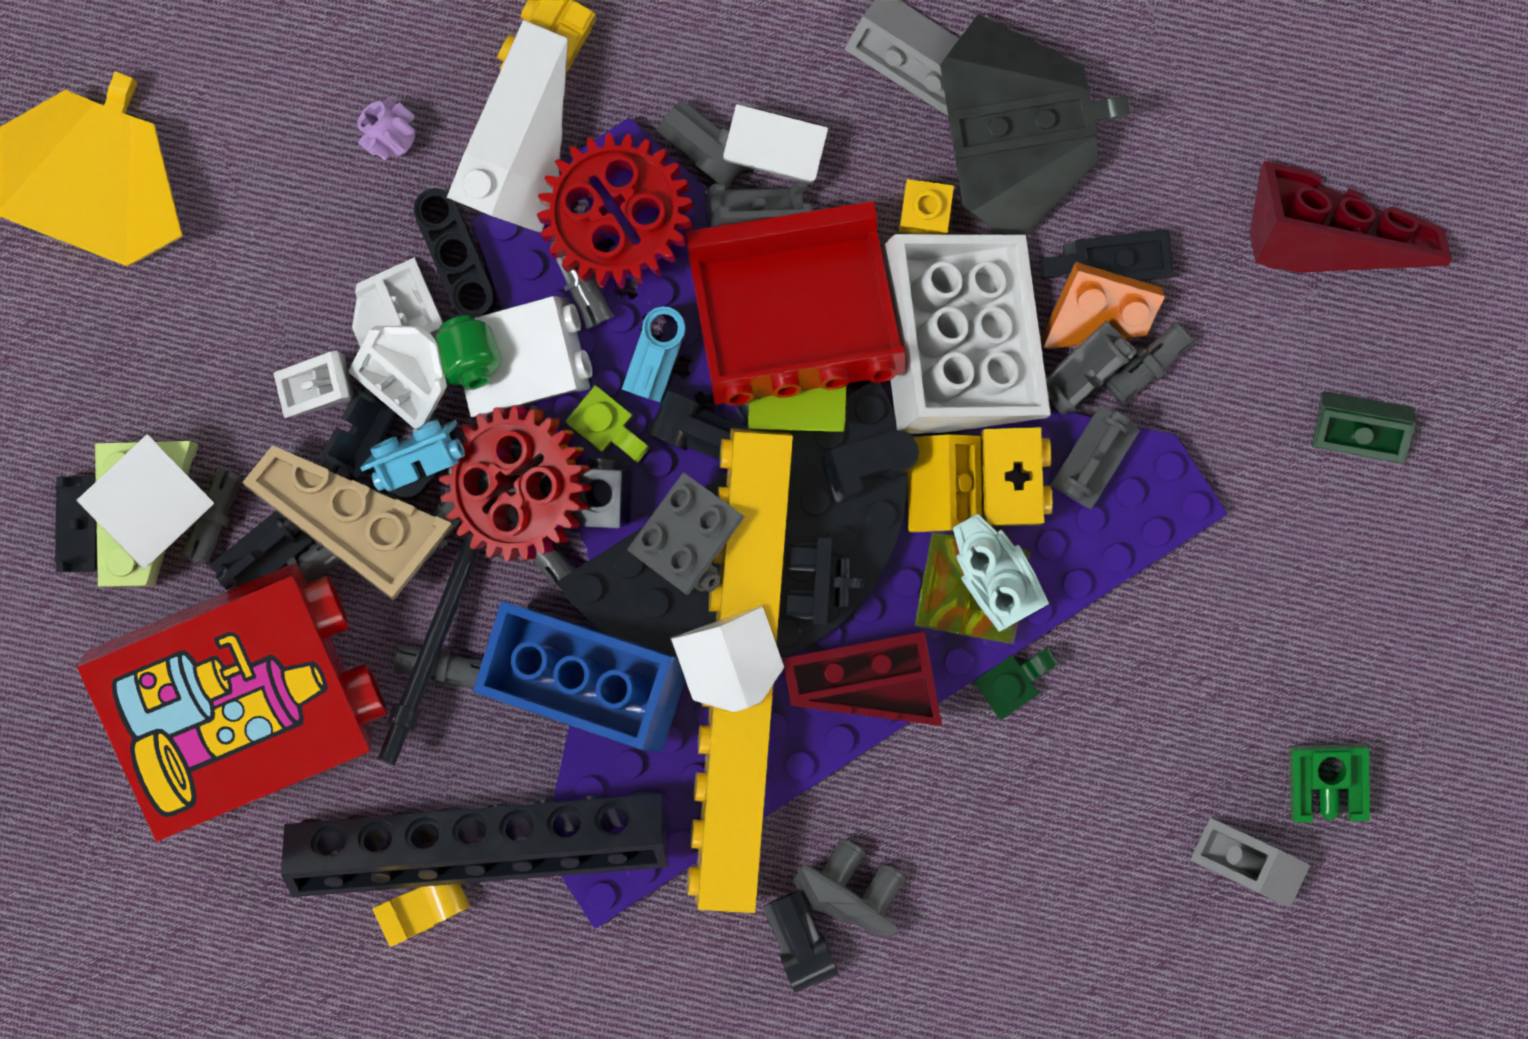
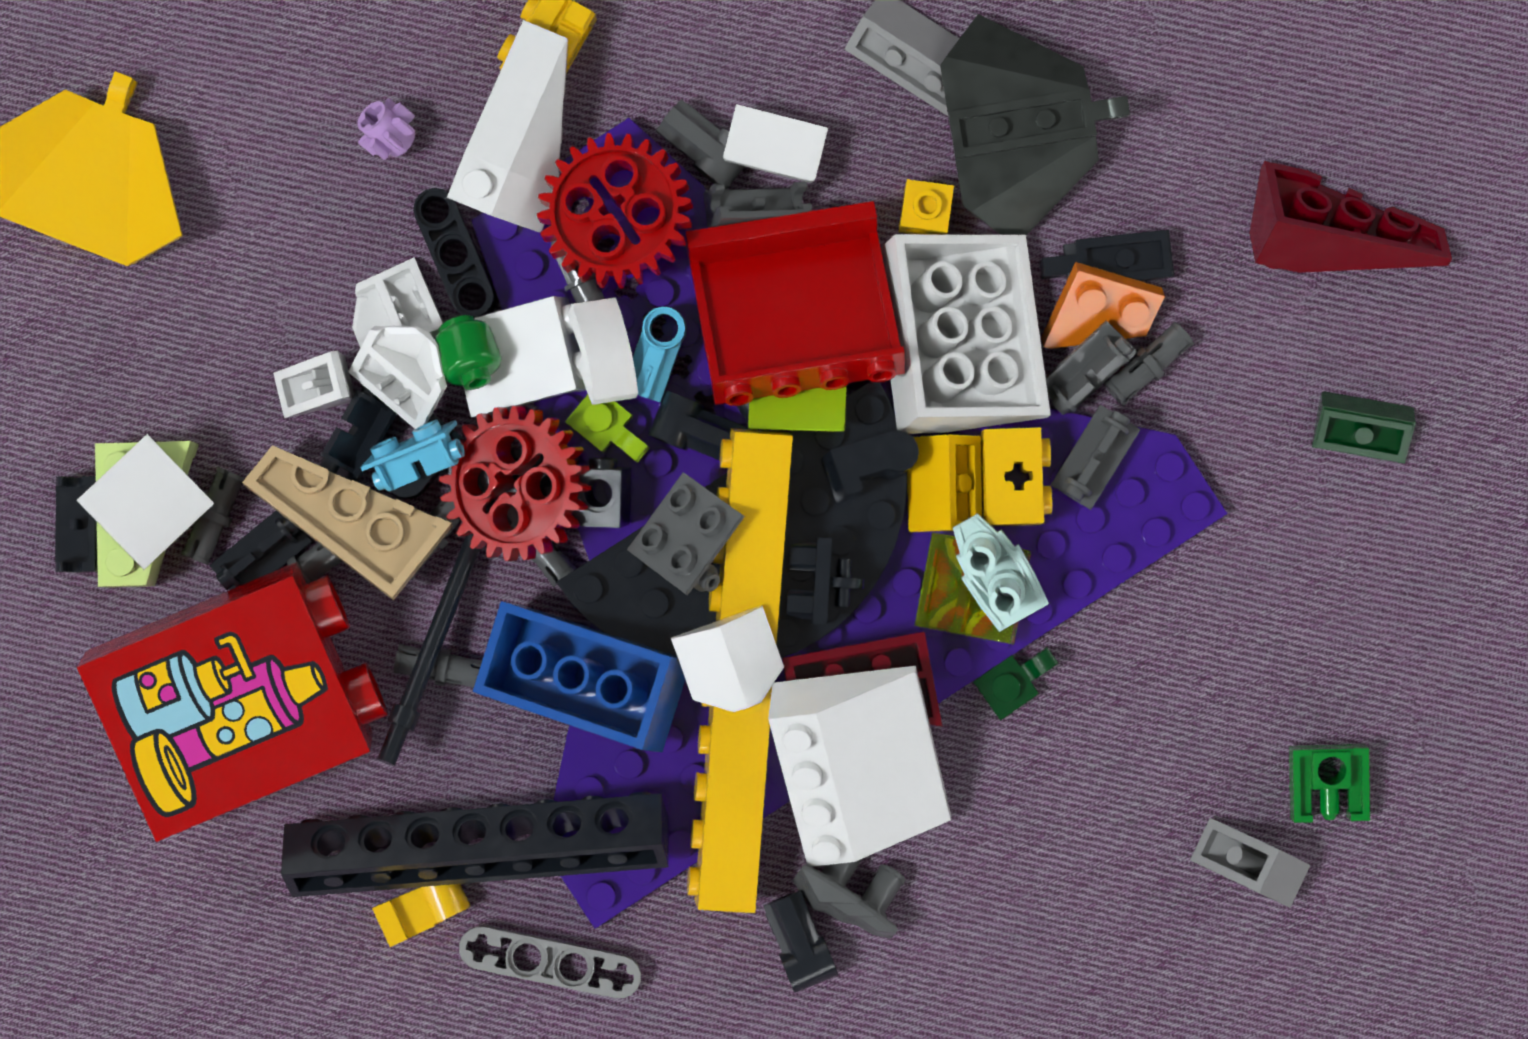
none -> light grey beam [459,925,641,998]
none -> white slope [567,297,638,405]
none -> white slope [768,666,951,867]

